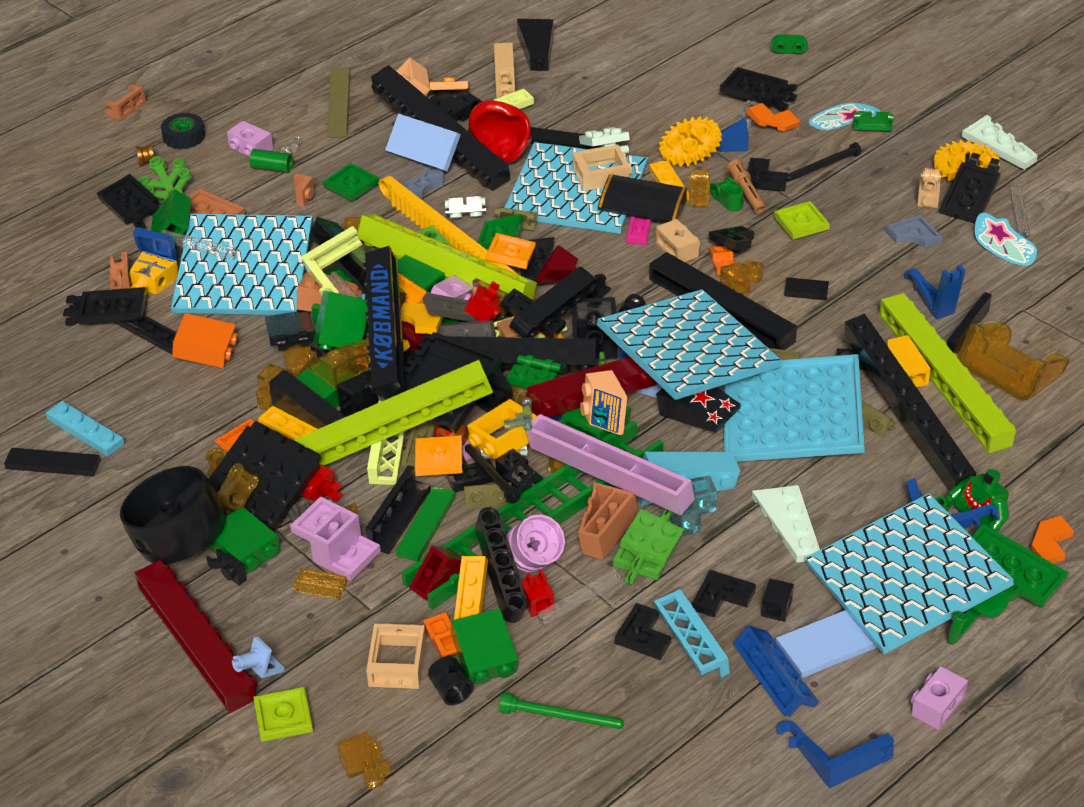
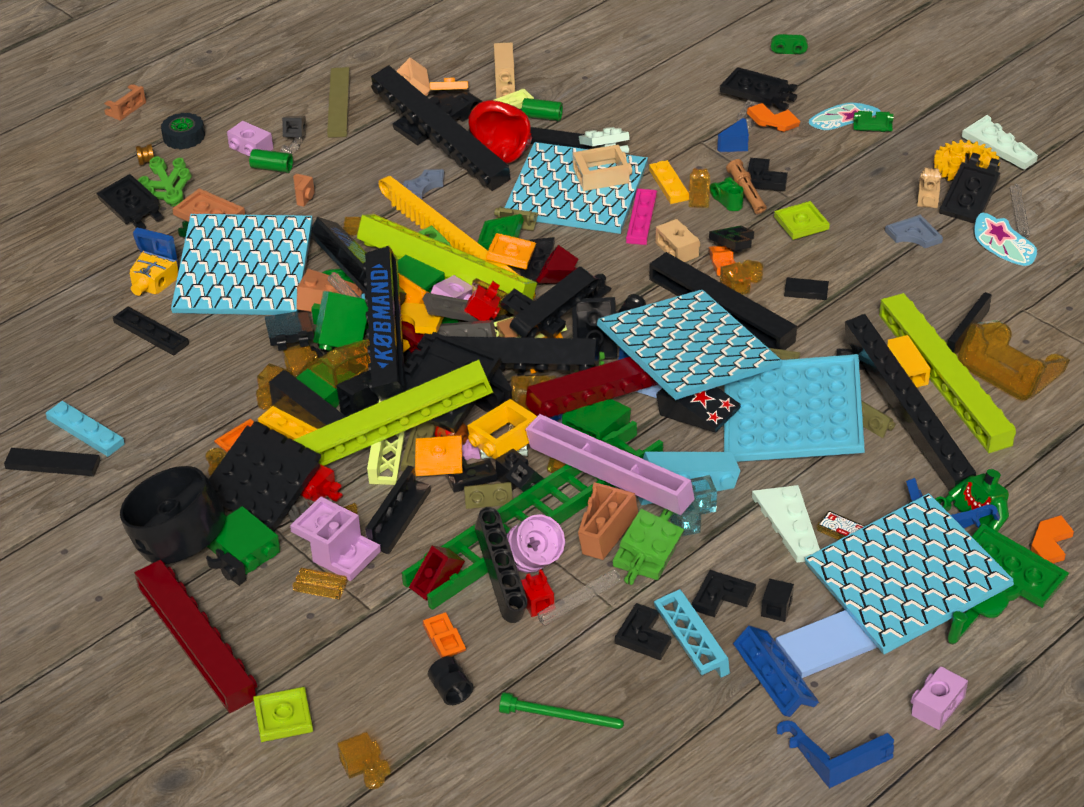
black tile [63,287,147,326] -> none
nougat hinge [109,251,131,290] -> none
green brick [150,189,192,243] -> none
clear axle [161,230,237,260] -> none
orange brick [172,313,238,368] -> none
clear yellow piece [217,463,259,510] -> none
light blue bracket [232,636,285,678] -> none
yellowish green hinge [301,226,362,296] -> none
green plate [323,163,379,201] -> none
tan window [366,624,426,689] -> none
light blue tile [385,114,461,171] -> none
green tile [396,486,456,562] -> none
light aqua hinge [445,196,486,219] -> none
green brick [450,608,518,684] -> none
yellow plate [454,556,488,620] -> none
black bar [465,444,521,503] -> none
clear light blue hose [504,397,533,431] -> none
green plate [507,354,562,388] -> none
black slope [517,19,554,71] -> none
slope [580,370,627,435] -> none
black slope [598,174,687,223] -> none
yellow gear [659,116,722,167] -> none
black bar [787,142,862,181] -> none
blue hinge [904,265,966,320] -> none
none -> black brick [282,116,306,137]
none -> green pin [522,98,563,121]
none -> tile [817,510,865,540]

